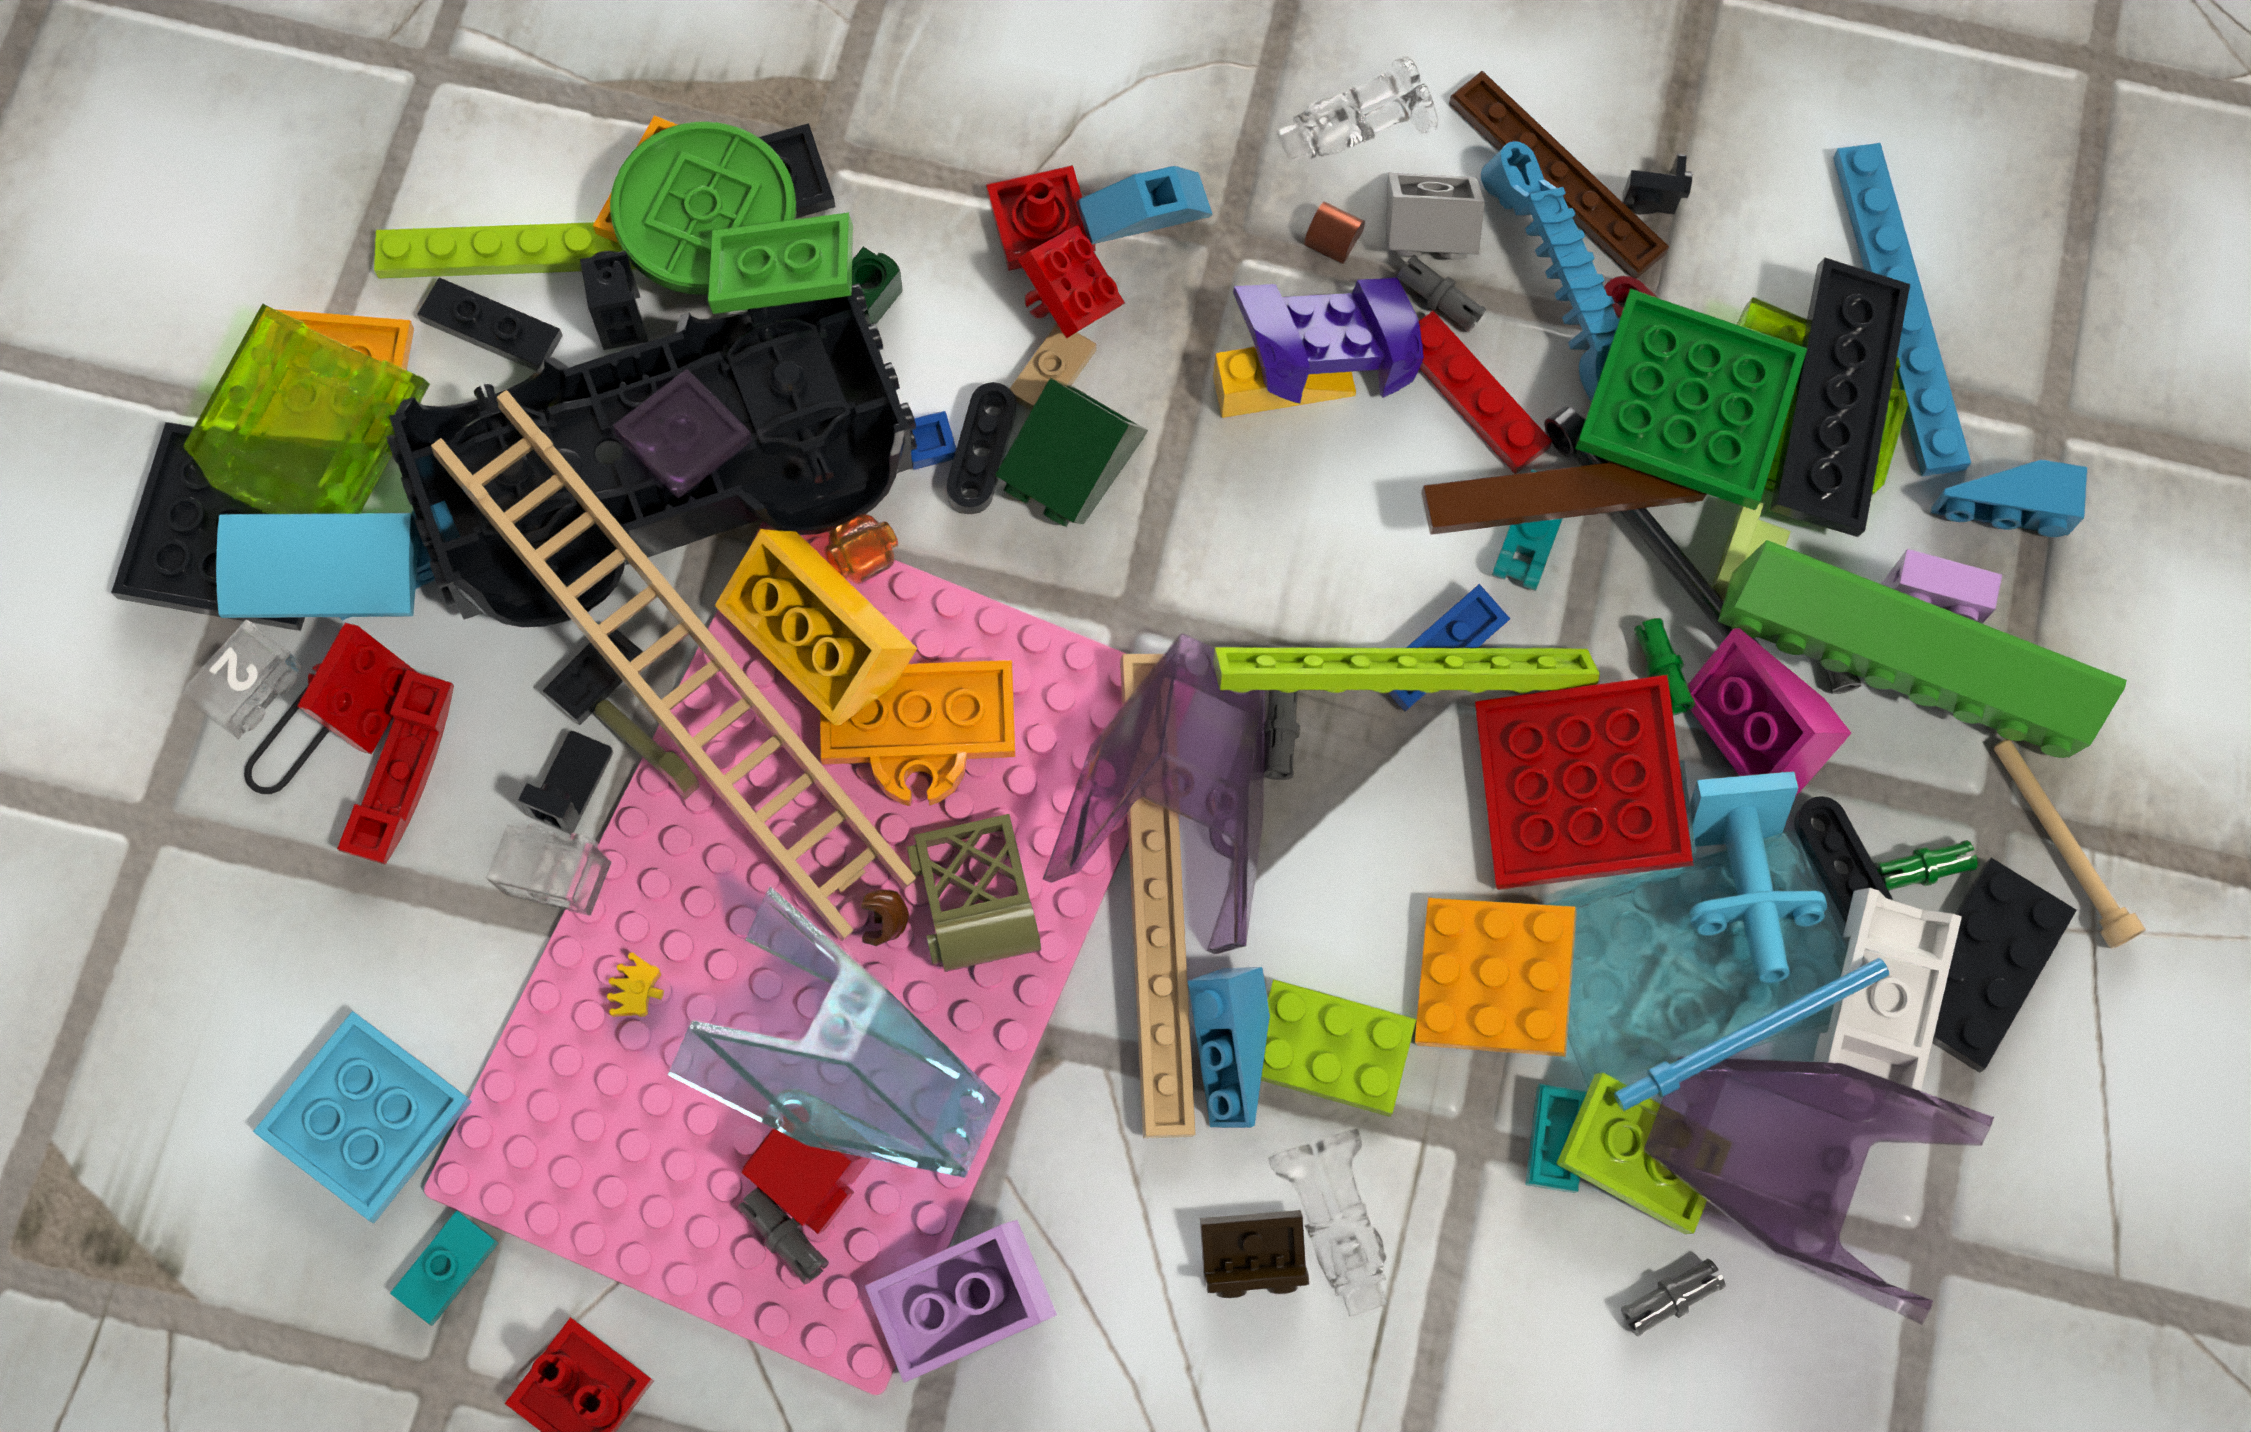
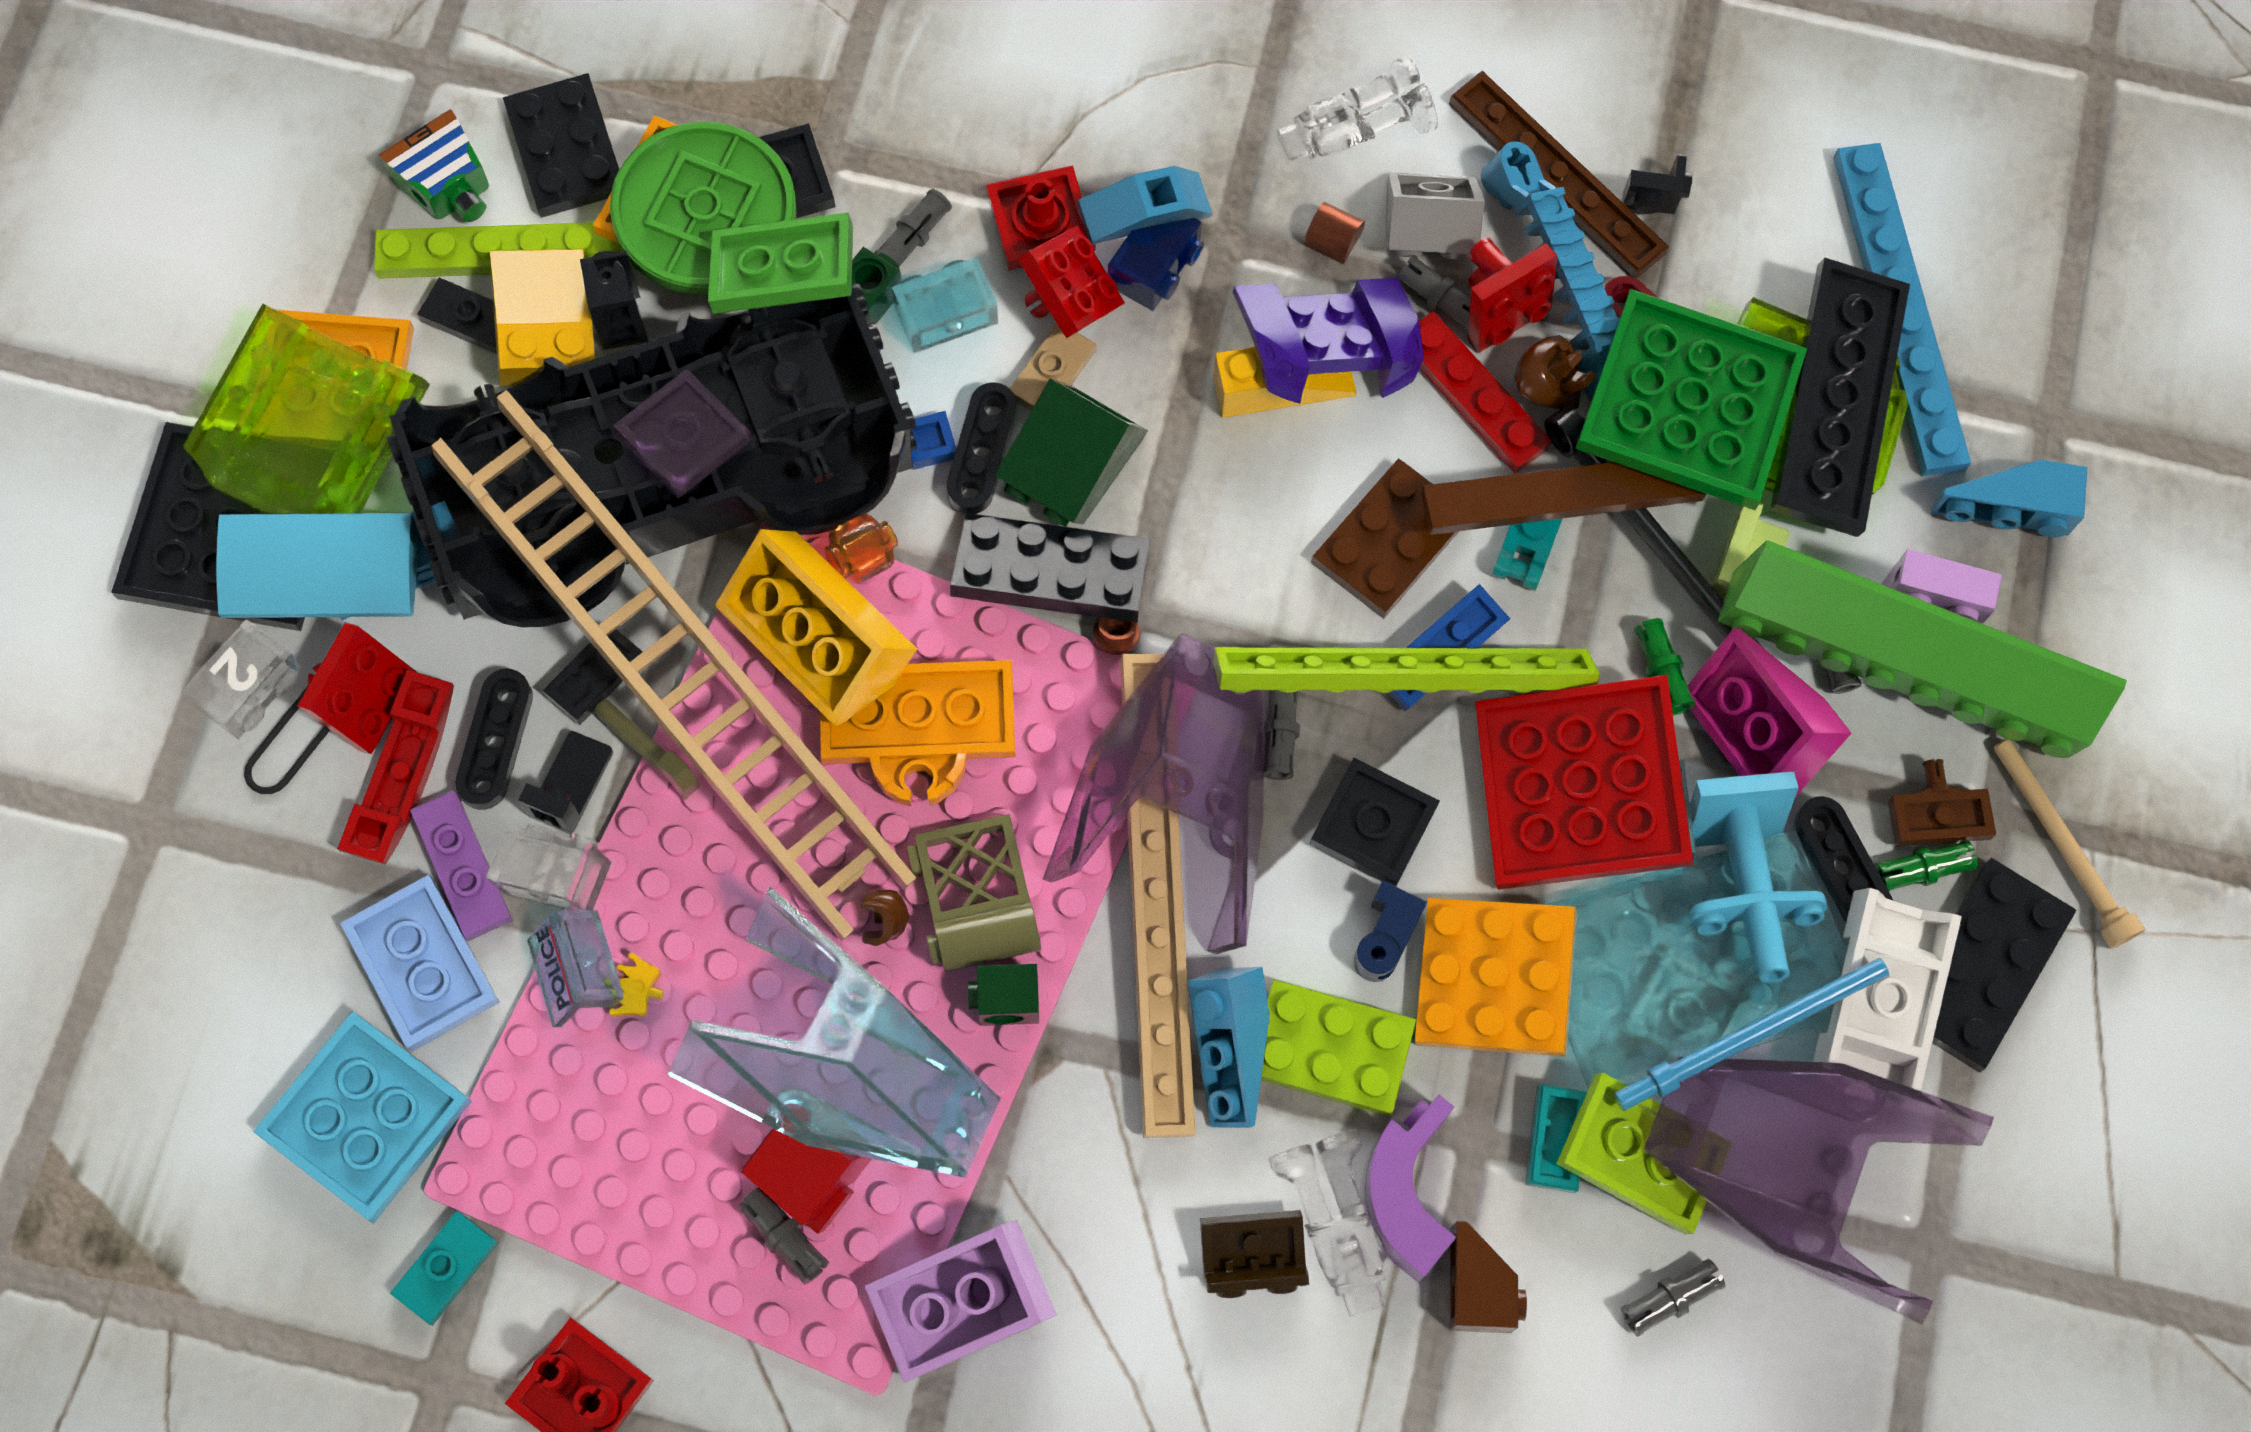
none -> light blue plate [340,874,500,1052]
none -> torso [379,109,490,222]
none -> medium lavender plate [410,790,513,941]
none -> black plate [455,669,533,810]
none -> yellow slope [490,250,595,386]
none -> black plate [503,73,619,218]
none -> clear light blue panel [527,910,624,1027]
none -> dark grey pin [875,189,952,267]
none -> clear light blue brick [892,257,998,353]
none -> plate [950,513,1150,623]
none -> dark green brick [968,964,1039,1026]
none -> copper plate [1093,617,1140,655]
none -> clear blue slope [1108,218,1204,311]
none -> black plate [1309,758,1440,887]
none -> reddish brown plate [1311,458,1459,619]
none -> dark blue leg [1354,881,1427,982]
none -> medium lavender arch [1365,1094,1456,1283]
none -> reddish brown slope [1450,1221,1527,1334]
none -> red plate [1468,238,1557,353]
none -> reddish brown piece [1514,335,1597,410]
none -> reddish brown plate [1888,759,1996,846]

